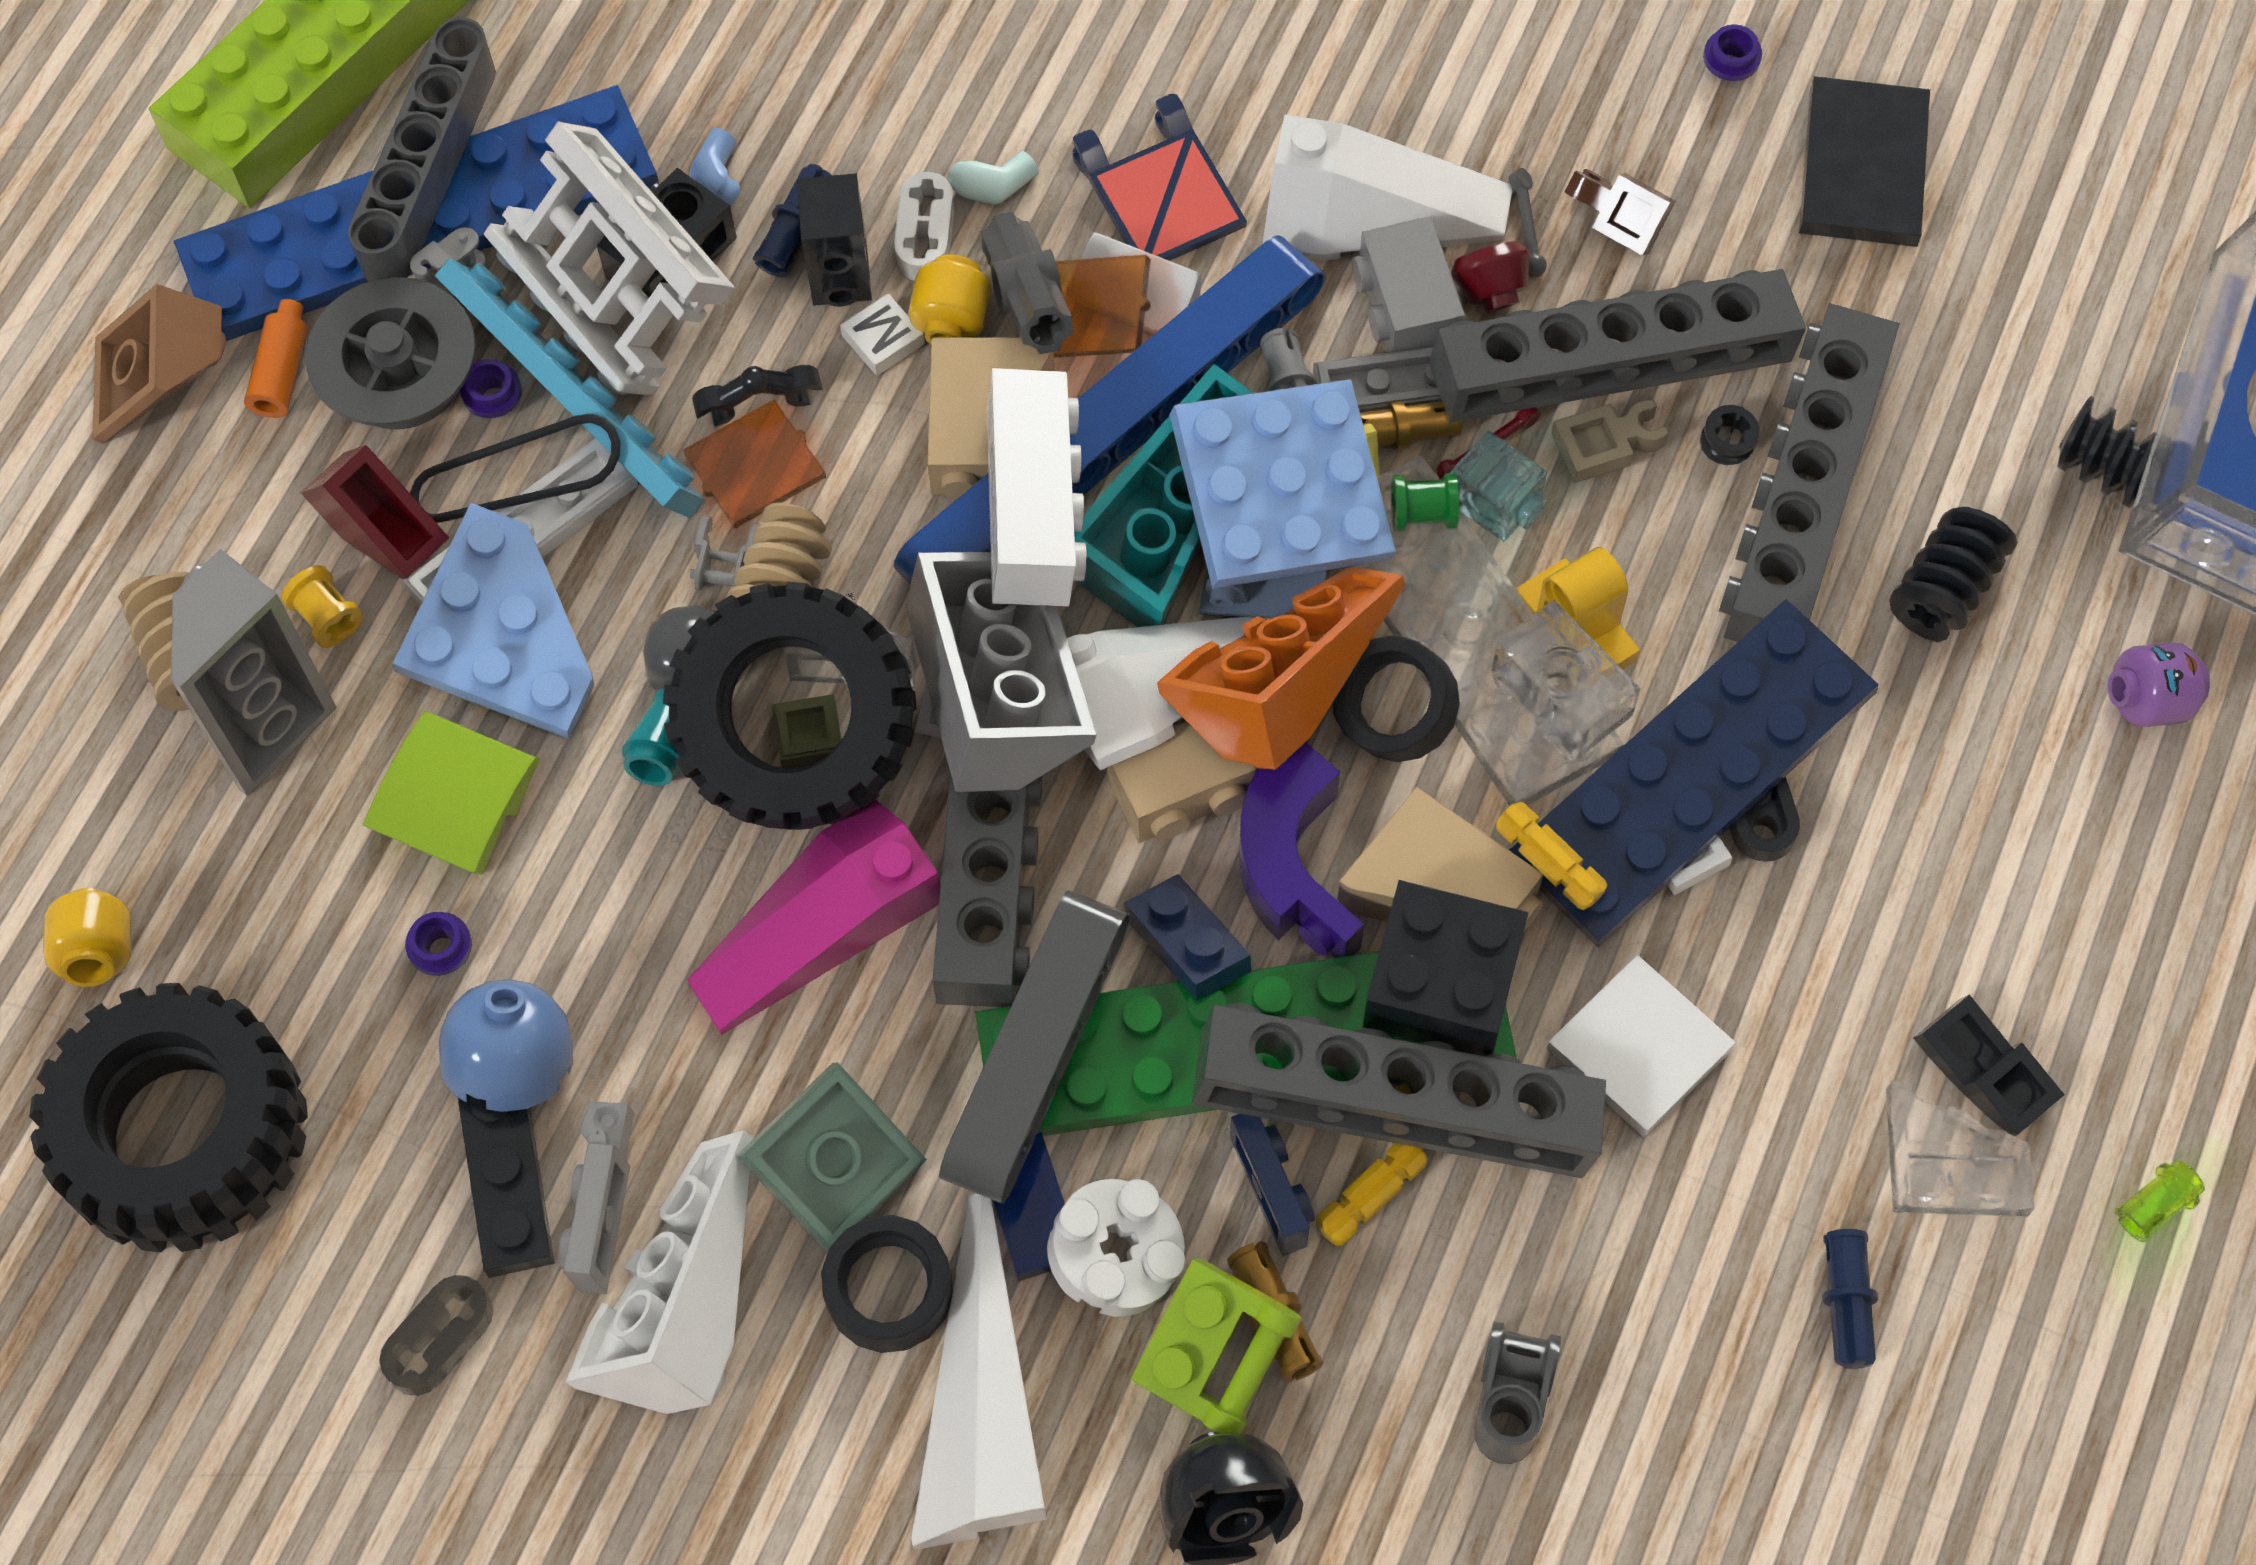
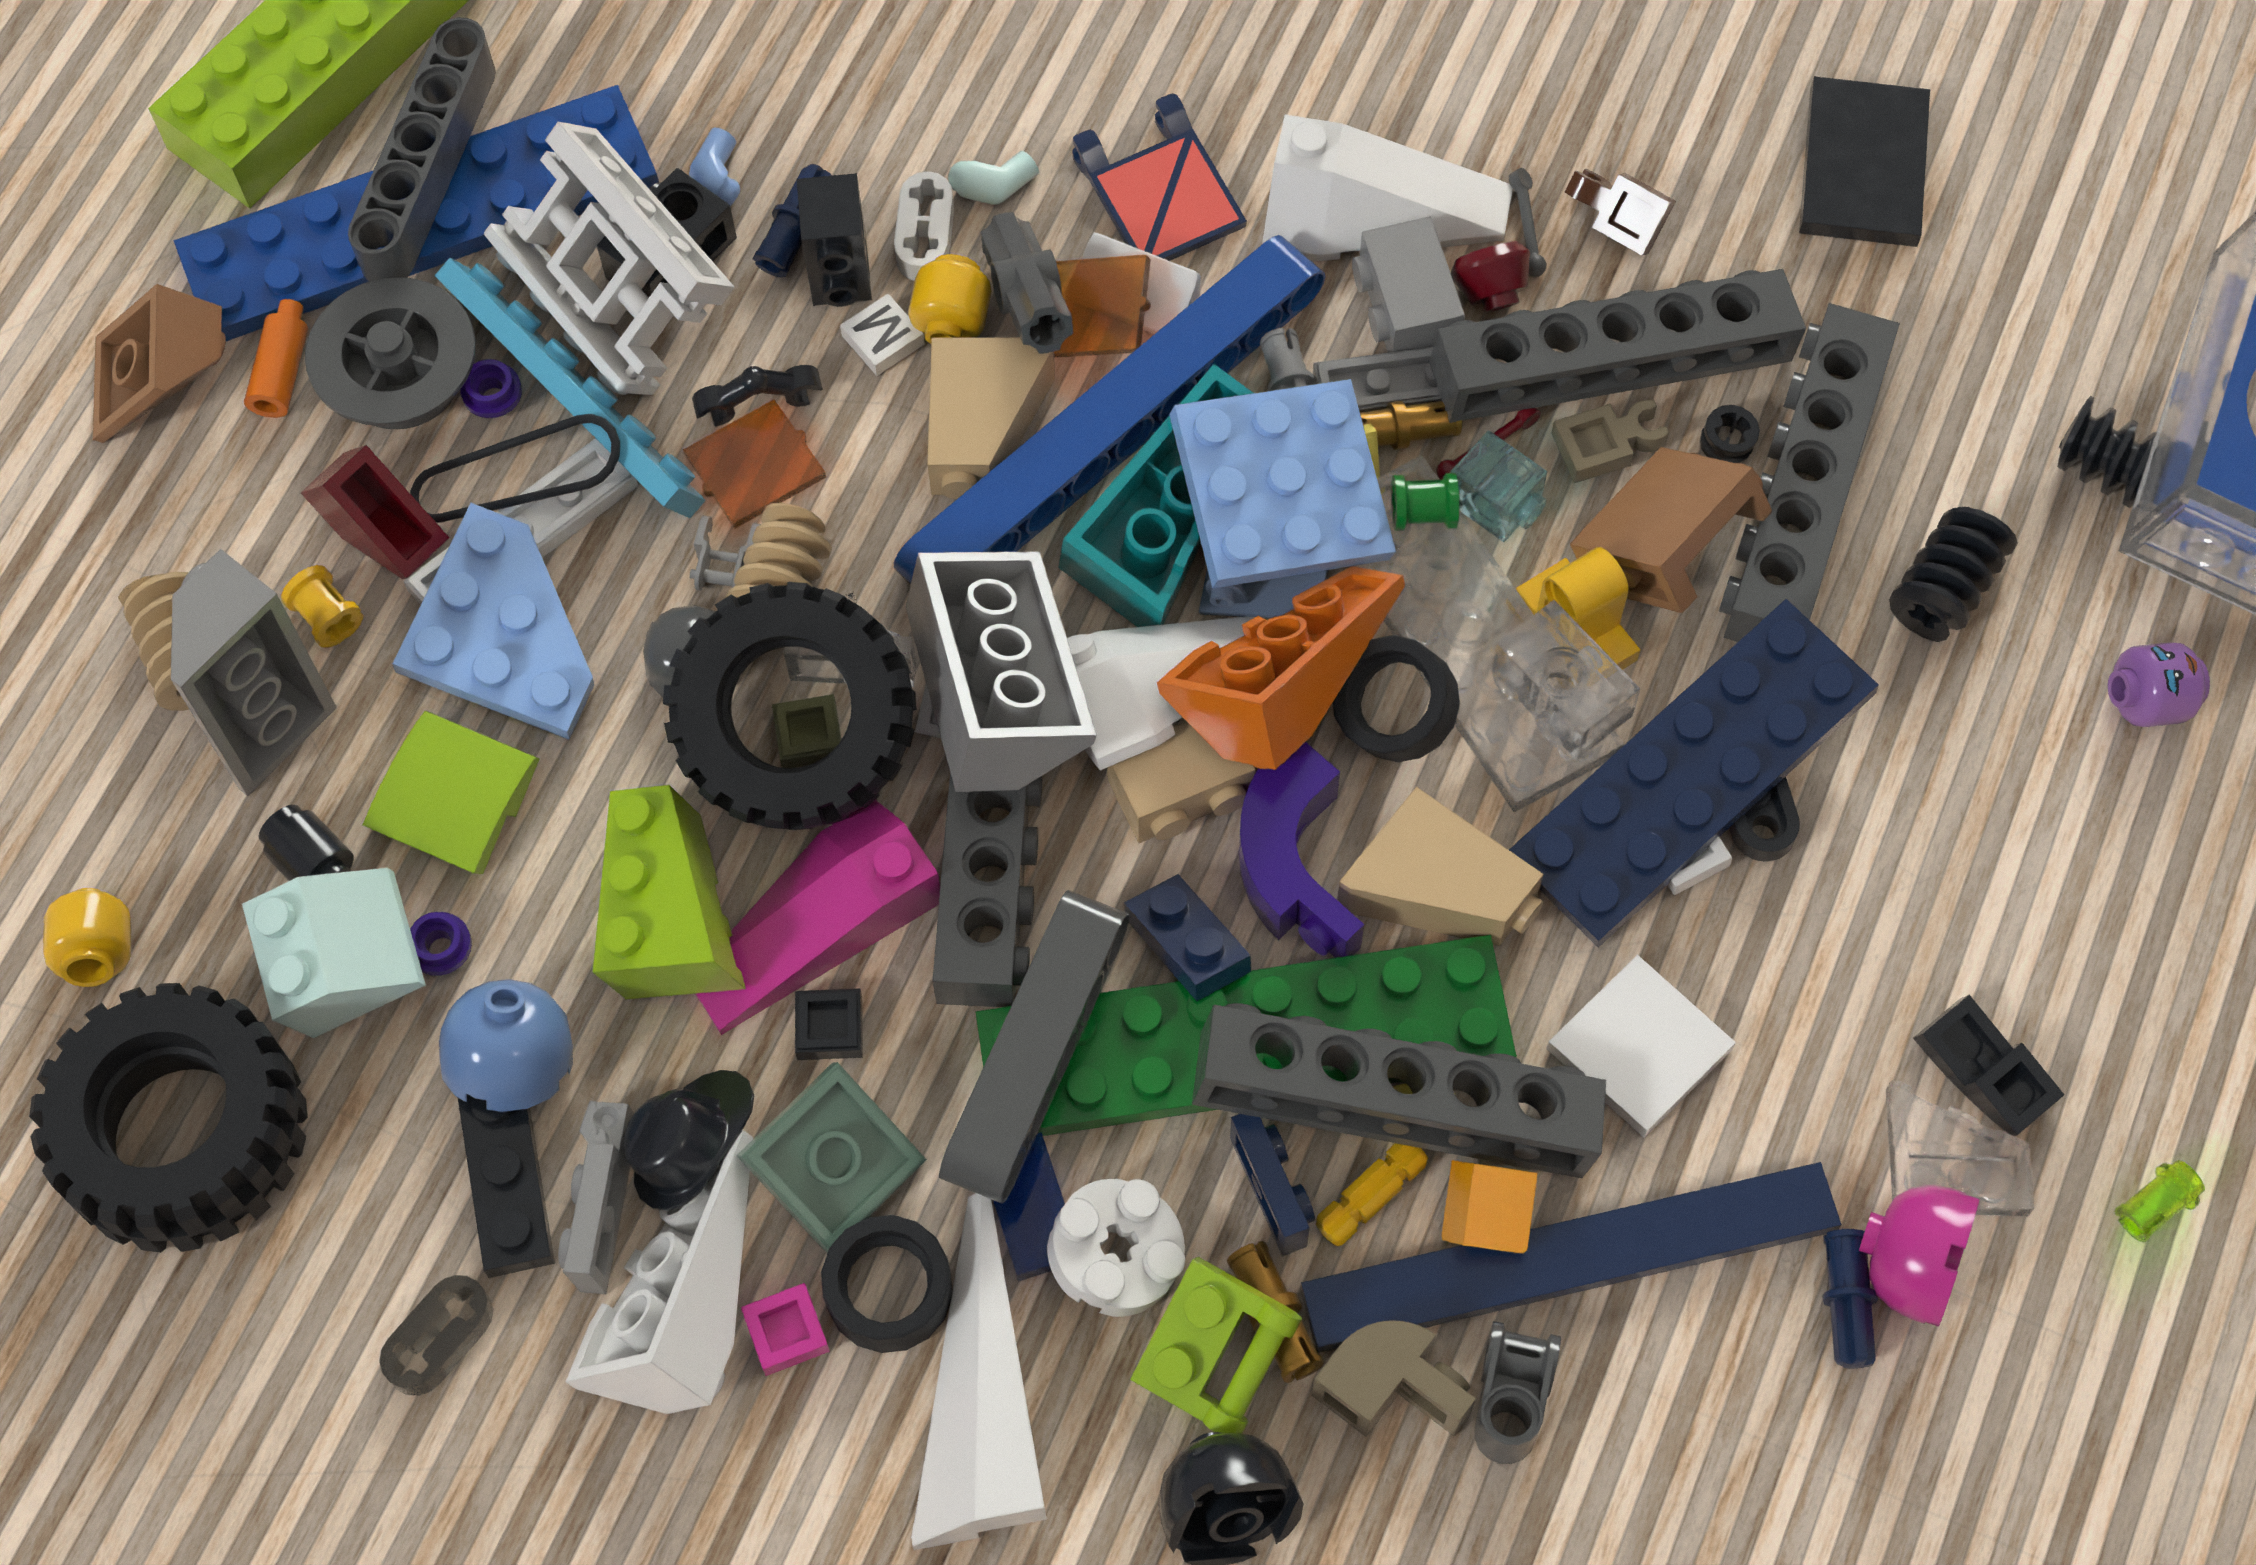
light grey piece [410,227,486,298] -> none
teal cone [622,689,681,786] -> none
white brick [987,368,1086,606] -> none
black brick [1362,880,1529,1056] -> none
yellow axle [1495,801,1608,910] -> none
dark purple plate [1703,24,1762,81] -> none
none -> light aqua slope [242,868,426,1038]
none -> black brick [259,805,354,881]
none -> lime wedge [592,785,746,1000]
none -> black piece [623,1070,754,1211]
none -> dark pink plate [741,1283,830,1376]
none -> black tile [795,988,863,1060]
none -> dark blue tile [1300,1162,1842,1353]
none -> dark tan brick [1311,1320,1476,1437]
none -> light orange panel [1441,1160,1538,1253]
none -> medium nougat panel [1570,447,1772,613]
none -> dark pink cylinder [1859,1185,1979,1327]

